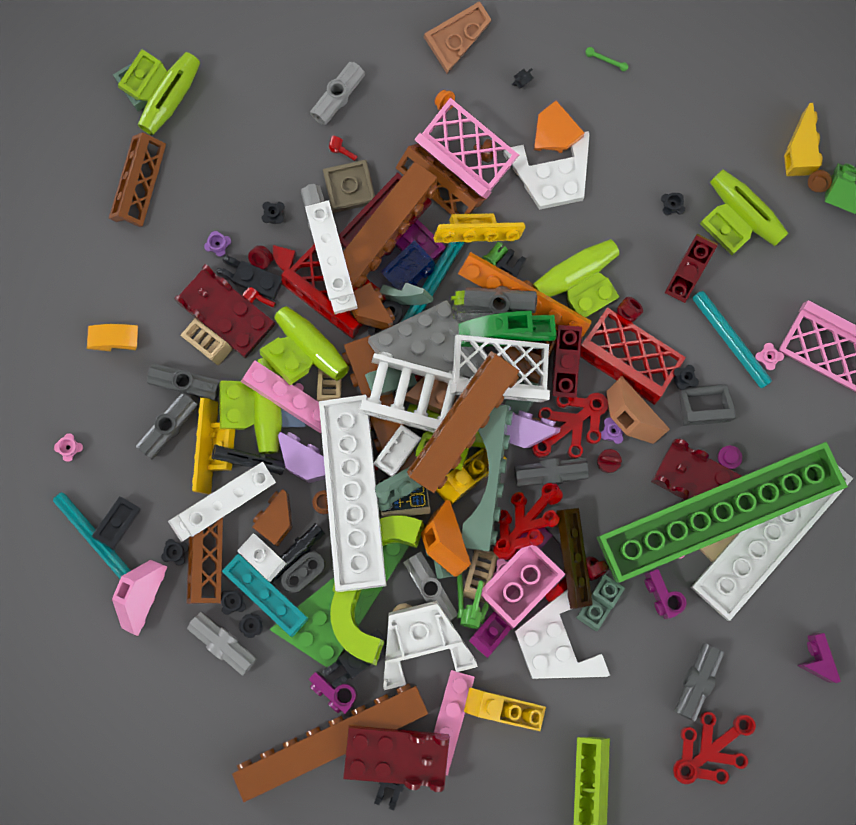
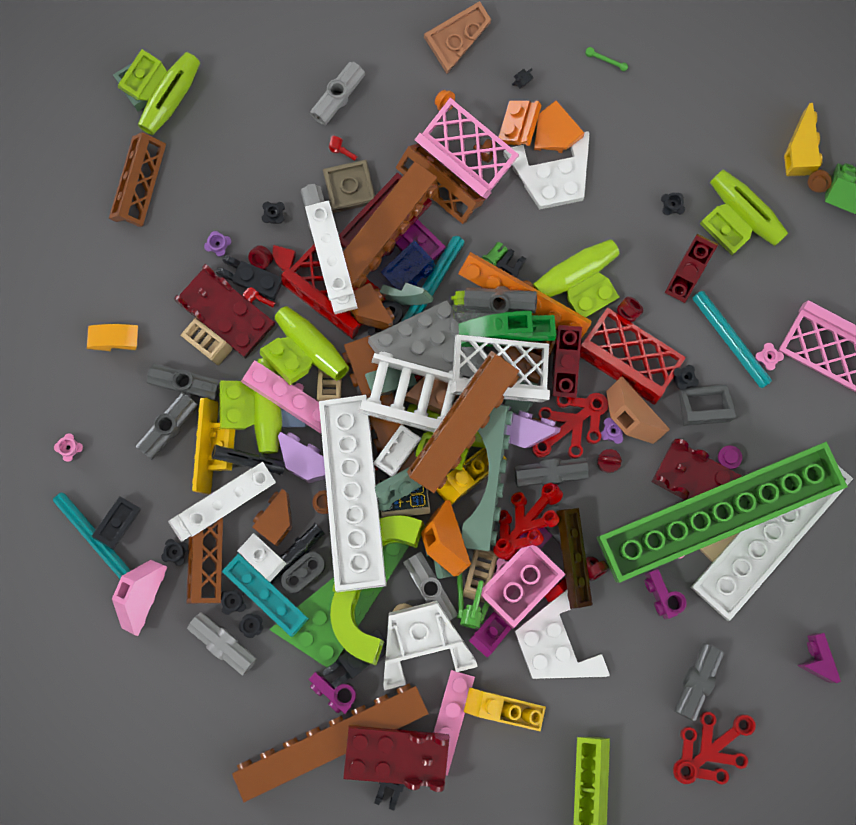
yellow bracket [433,213,525,243] -> none
sand green slope [576,575,625,631] -> none
none -> orange plate [498,101,542,146]

